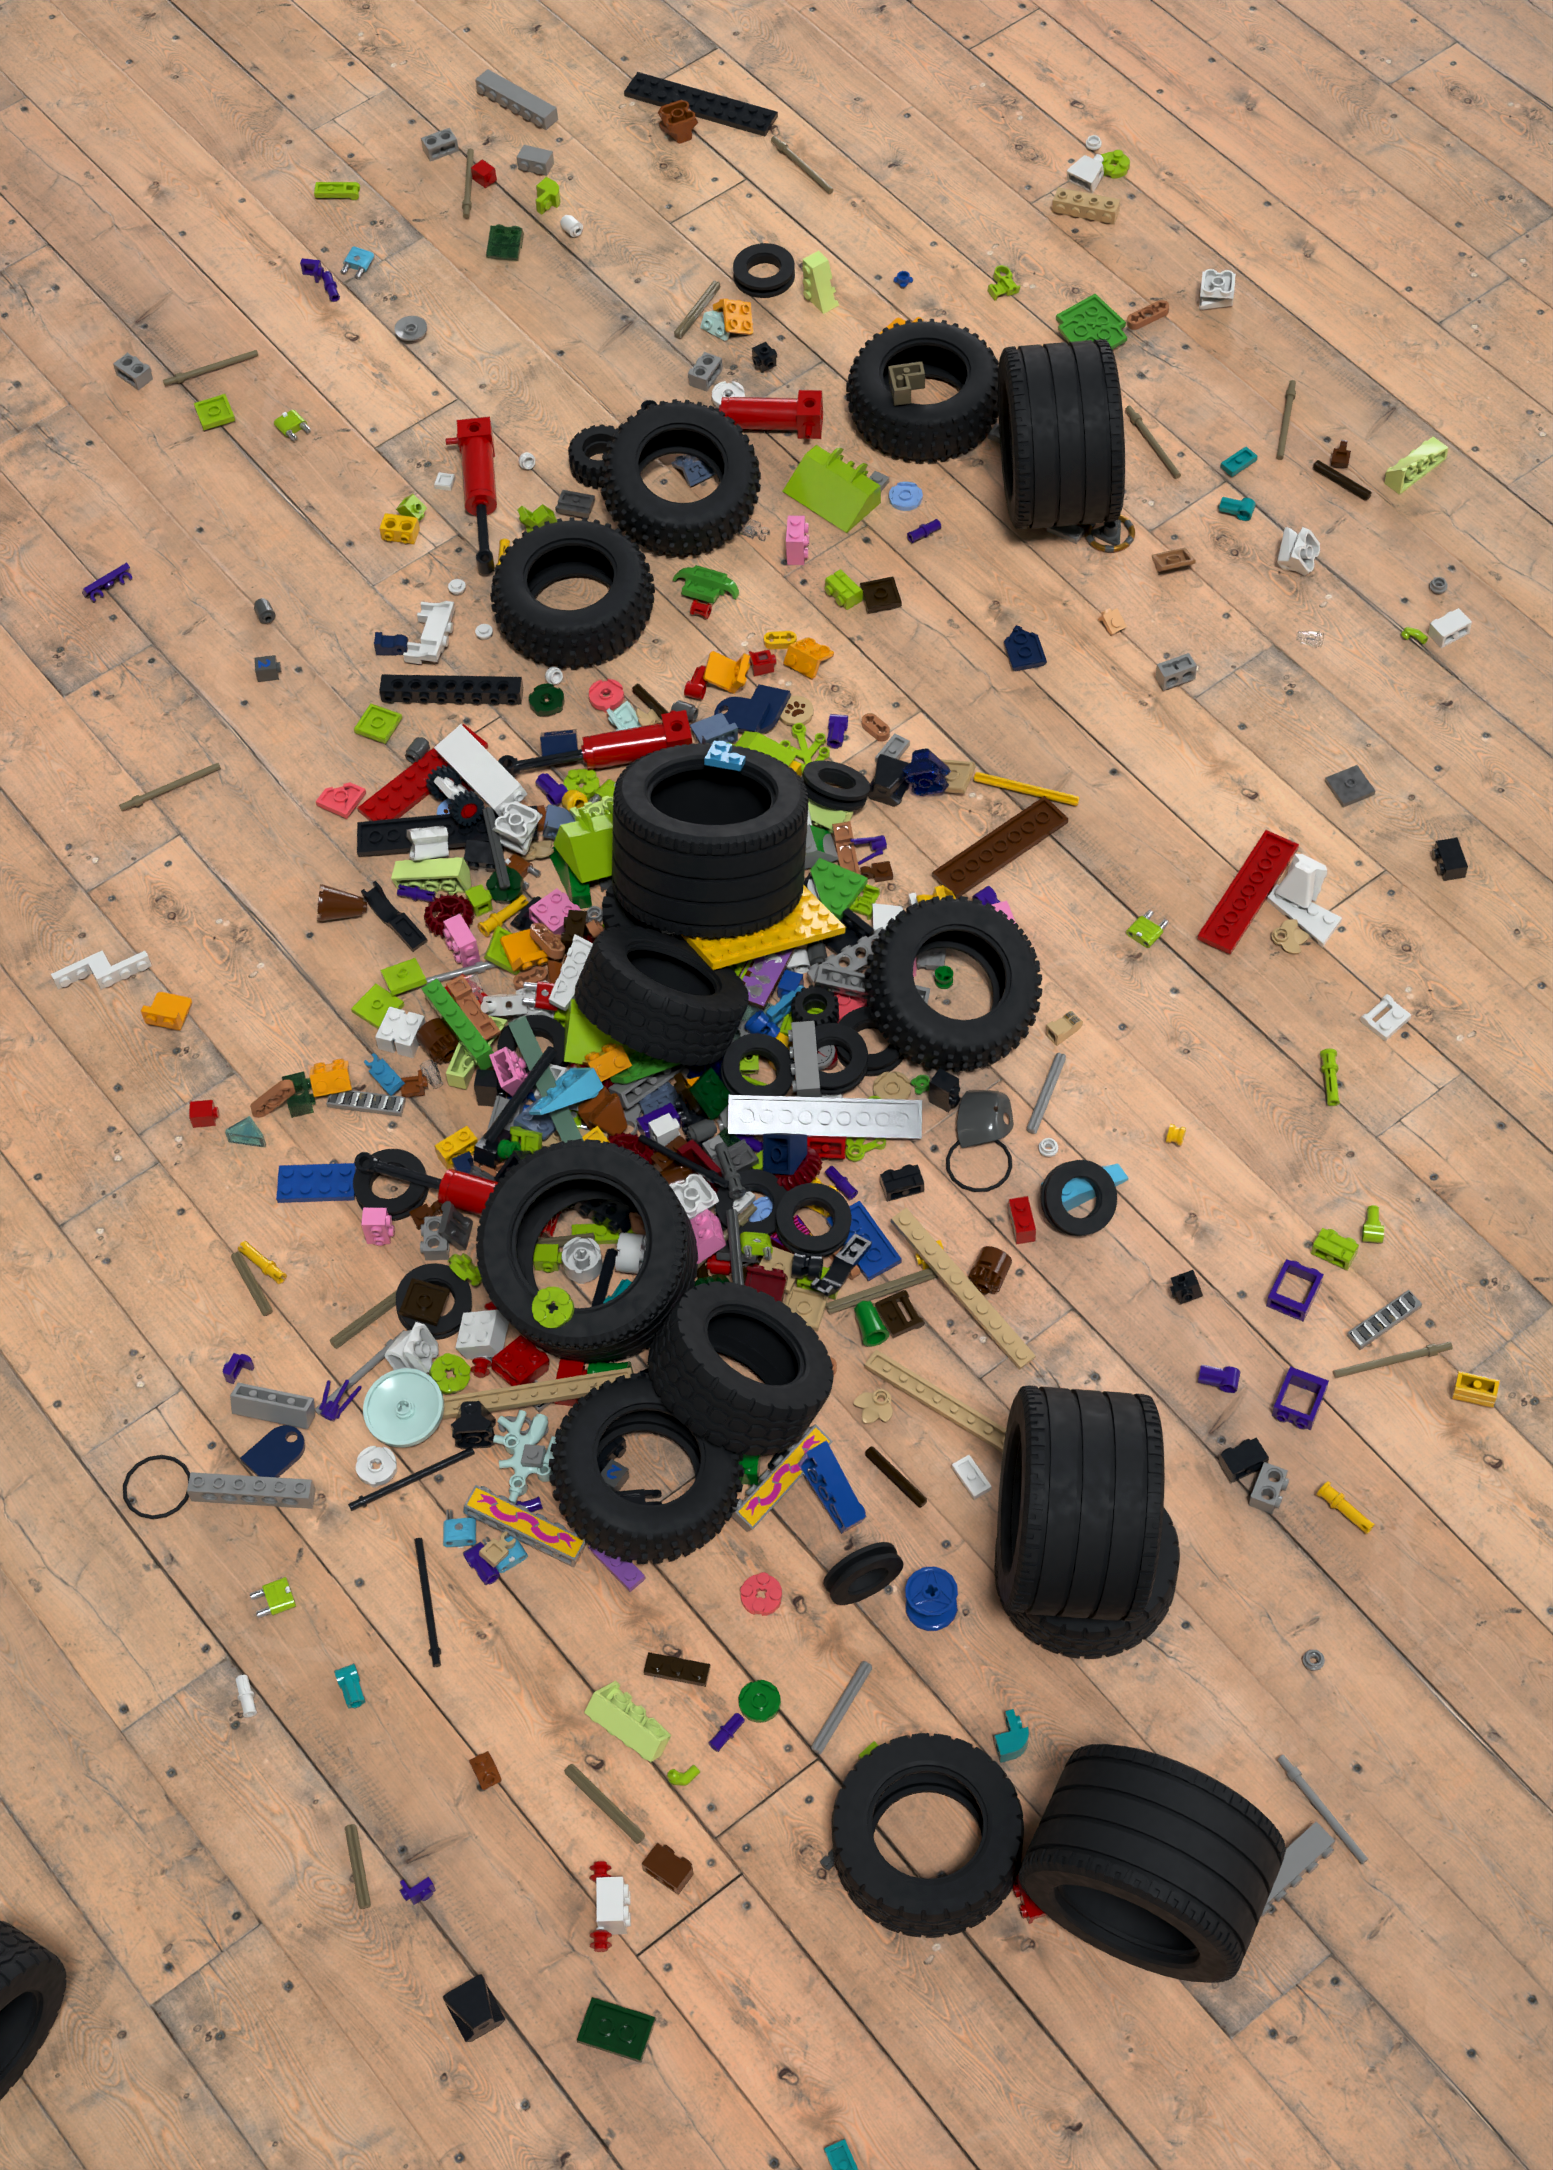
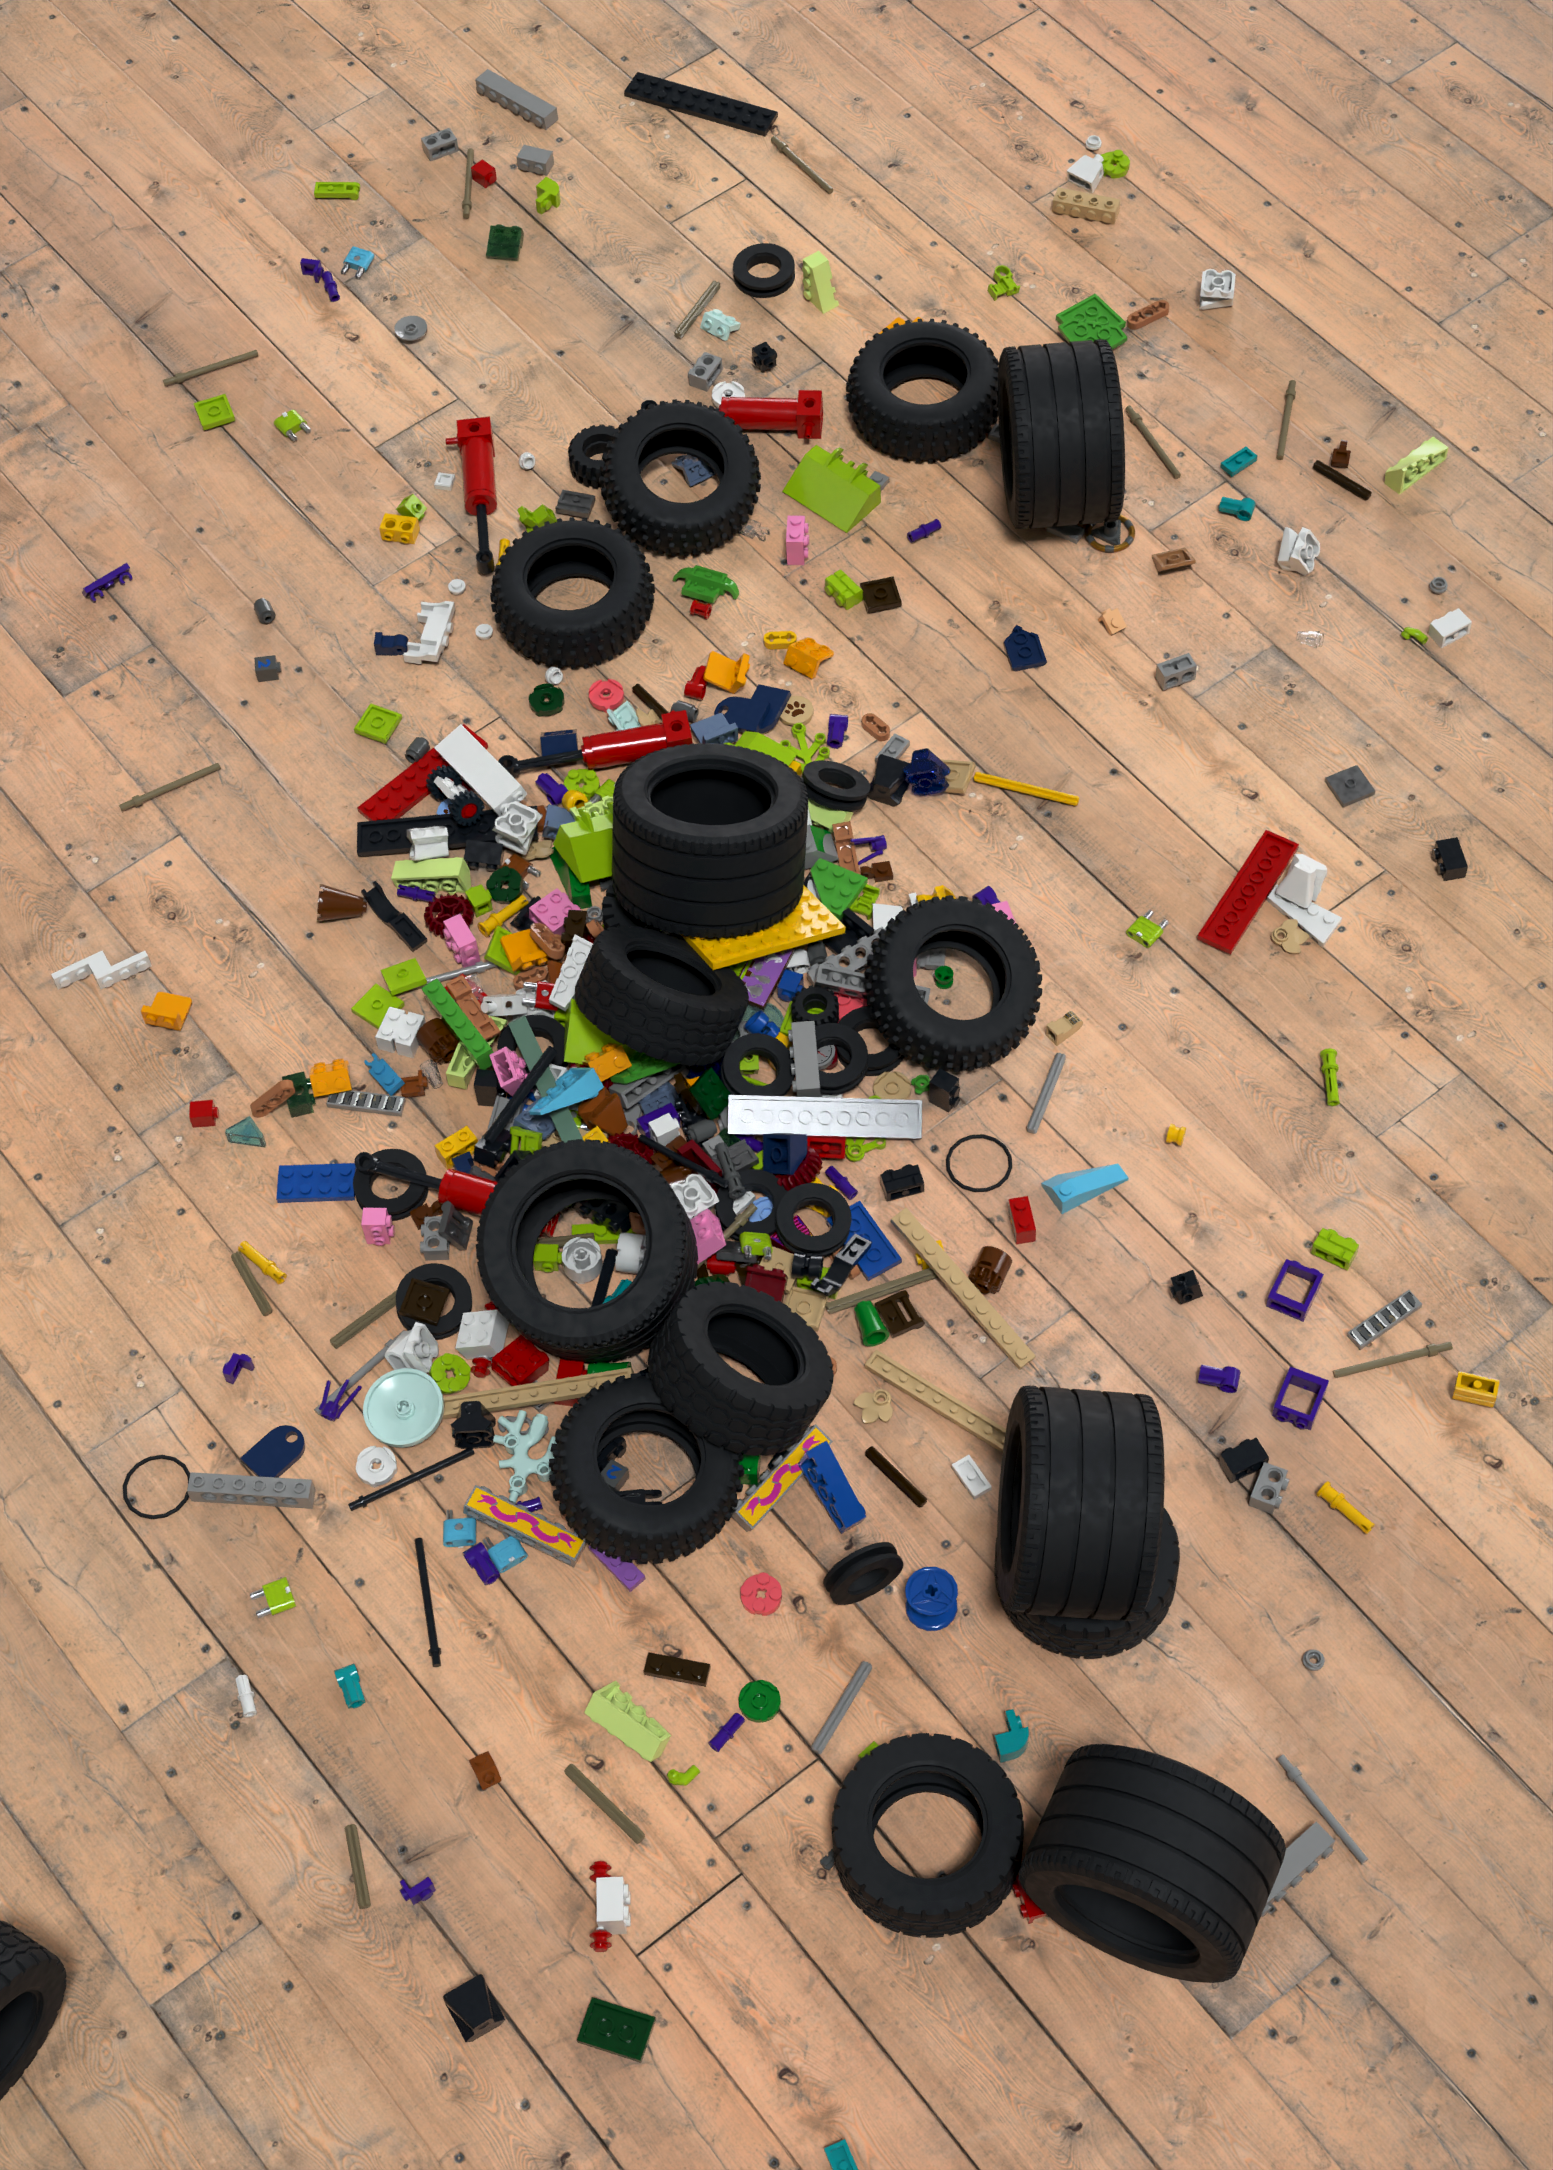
light grey brick [113,352,153,391] -> none
light grey brick [230,1383,315,1429] -> none
coral plate [316,782,366,819] -> none
black brick [379,674,524,705] -> none
lime plate [448,1253,482,1286] -> none
tan plate [479,1531,516,1568] -> none
dark grey axle [483,807,510,889] -> none
green wheel [497,1139,521,1159] -> none
light grey plate [521,1444,546,1468] -> none
lime plate [532,1287,574,1329] -> none
white brick [560,215,583,237] -> none
reddish brown brick [642,1843,694,1895] -> none
dark orange piece [658,100,698,144] -> none
dark azure plate [704,741,746,771] -> none
light orange bracket [713,298,753,335] -> none
dark grey axle [726,1209,744,1286] -> none
red window [749,649,777,677] -> none
dark azure plate [766,985,807,1024] -> none
dark tan brick [888,362,925,406] -> none
light blue tile [889,481,923,511] -> none
blue plate [894,271,913,287] -> none
reddish brown plate [932,796,1068,899] -> none
dark grey piece [957,1090,1014,1148] -> none
white plate [1039,1138,1058,1157] -> none
black tyre [1040,1160,1117,1236] -> none
white plate [1360,994,1411,1042] -> none
lime pin [1362,1205,1384,1243] -> none

